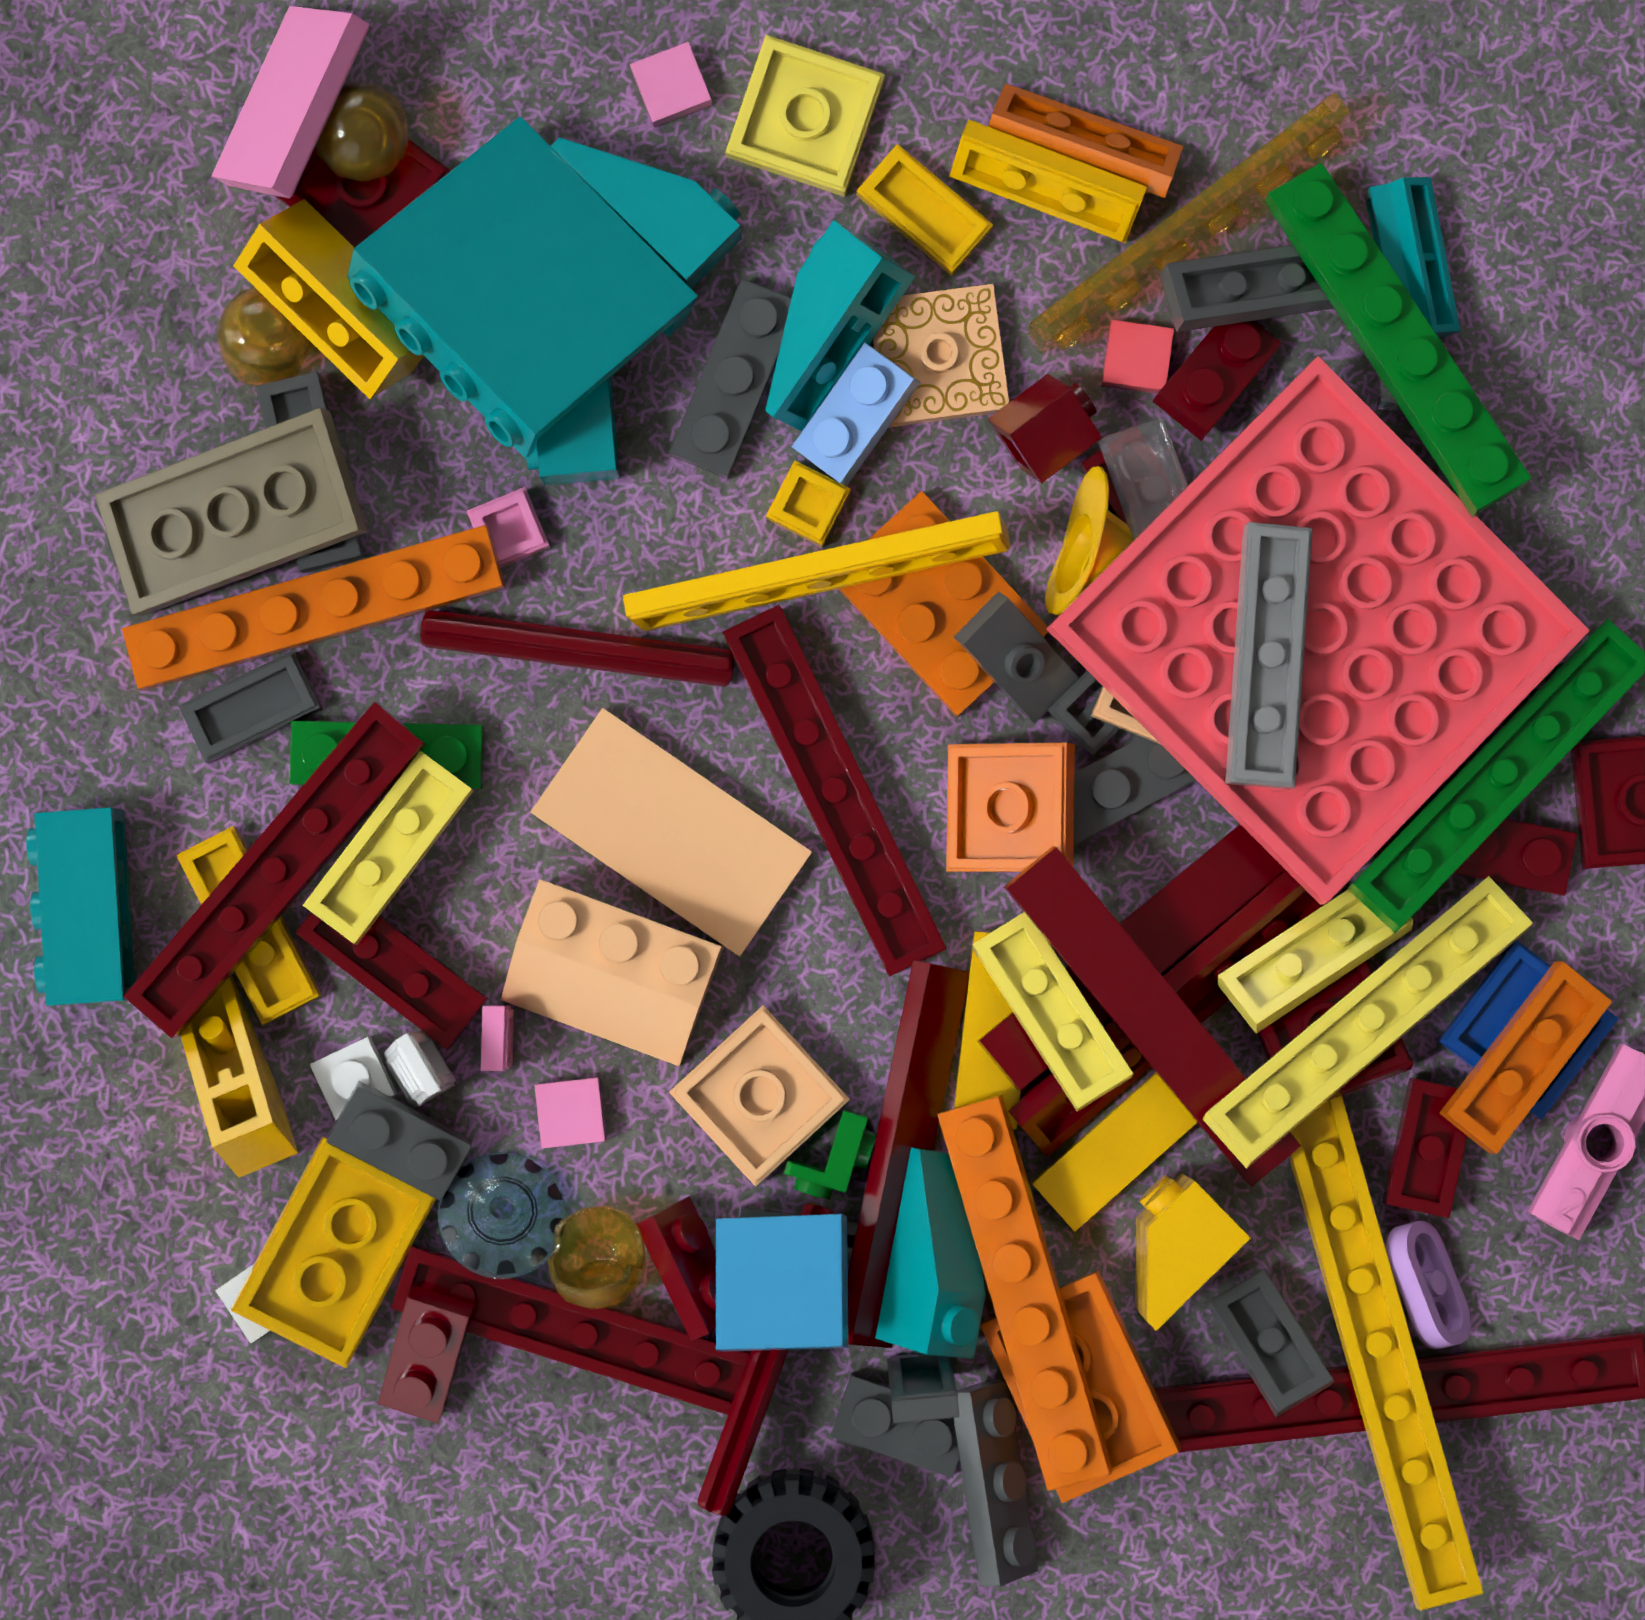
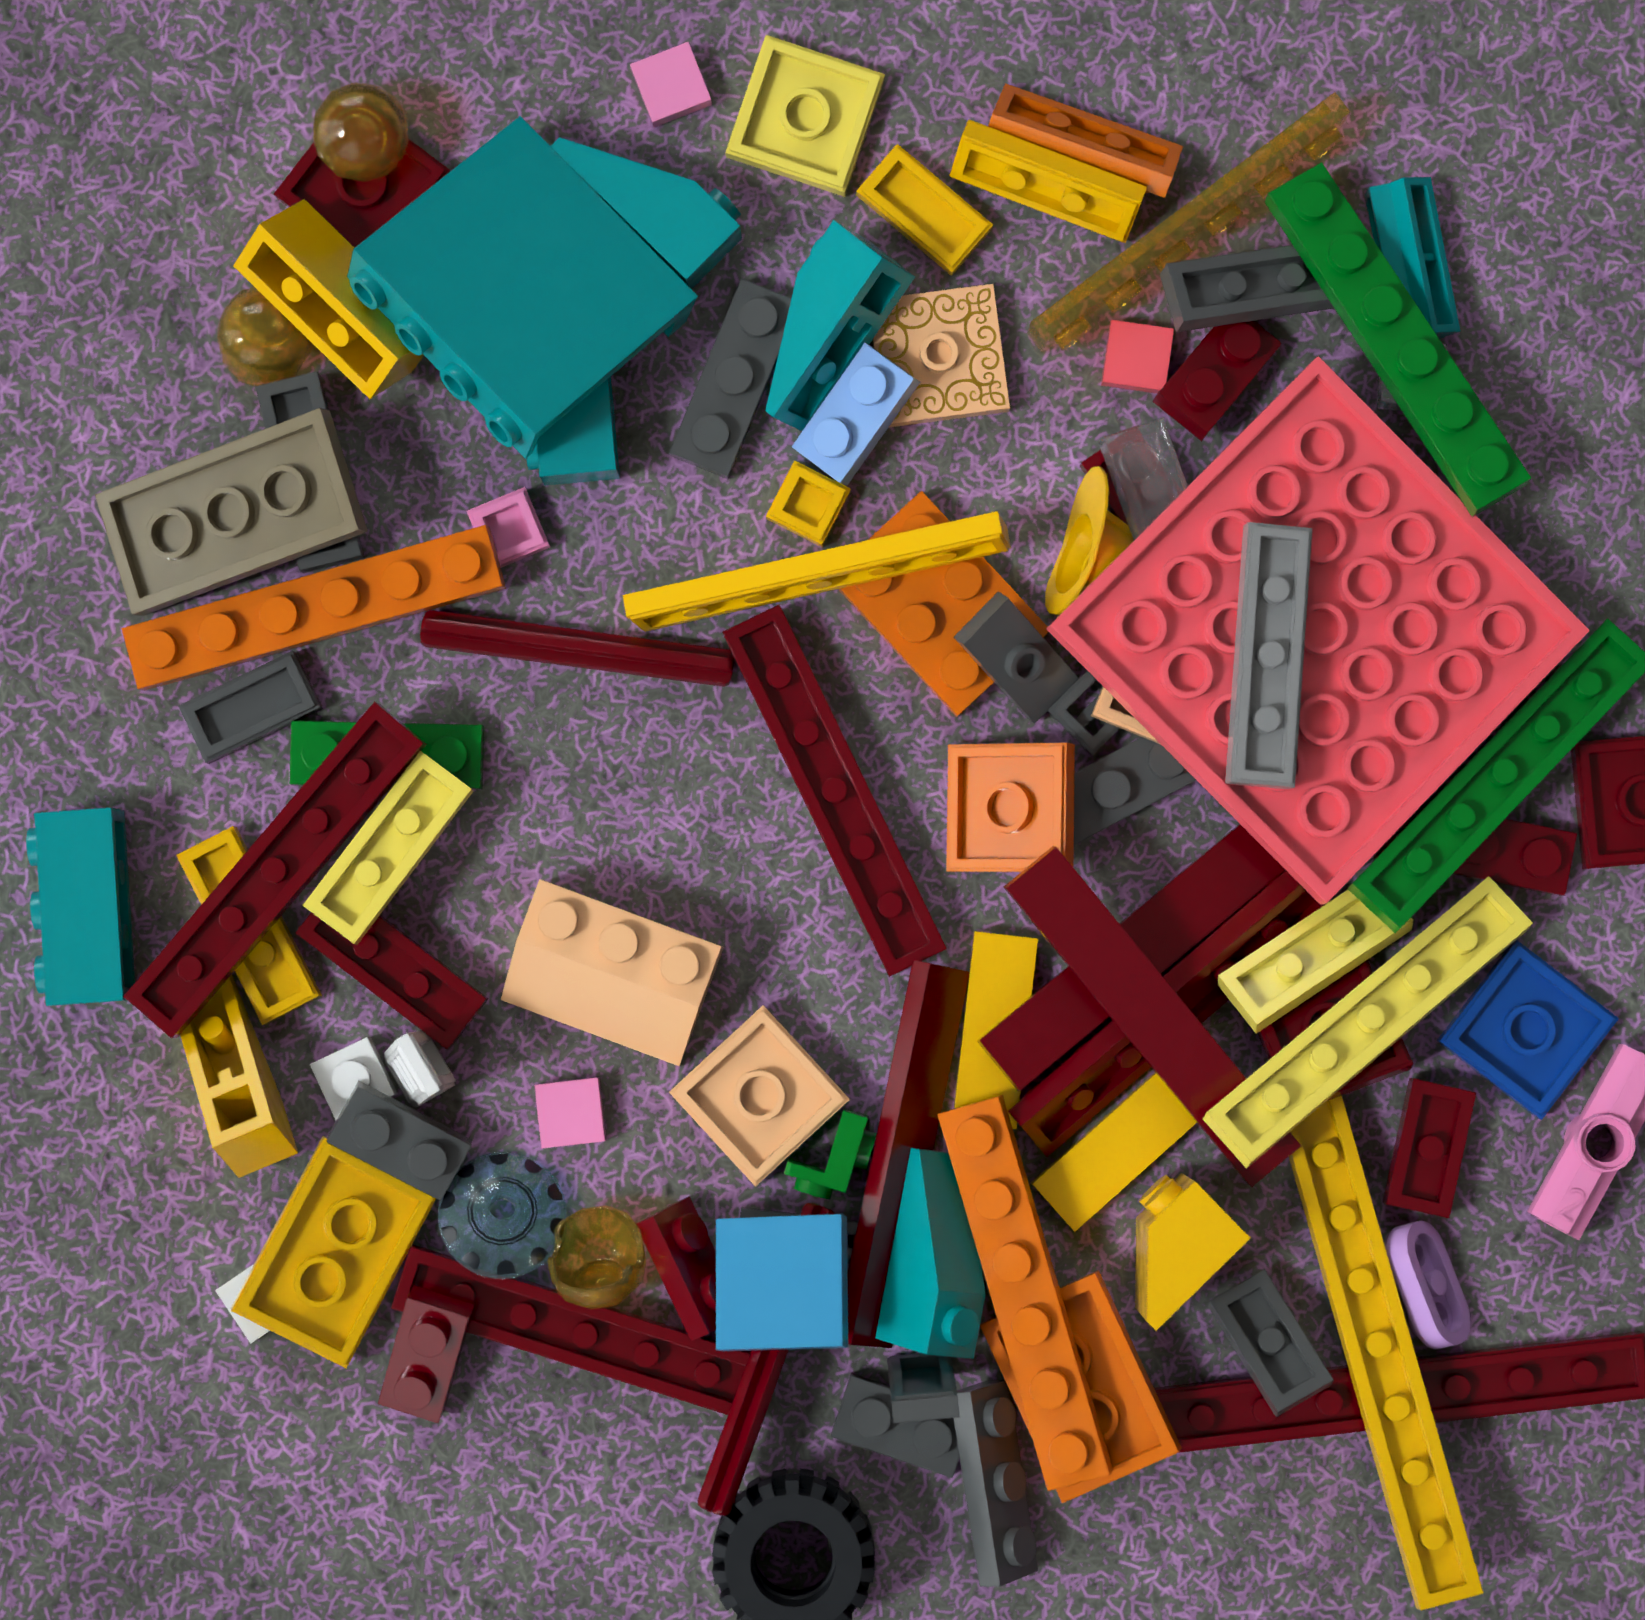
bright pink tile [211,6,370,199] -> none
bright pink tile [481,1005,514,1071] -> none
light nougat tile [530,708,812,957] -> none
light yellow plate [972,912,1133,1112] -> none
dark red brick [988,374,1102,484] -> none
orange plate [1440,961,1612,1154] -> none

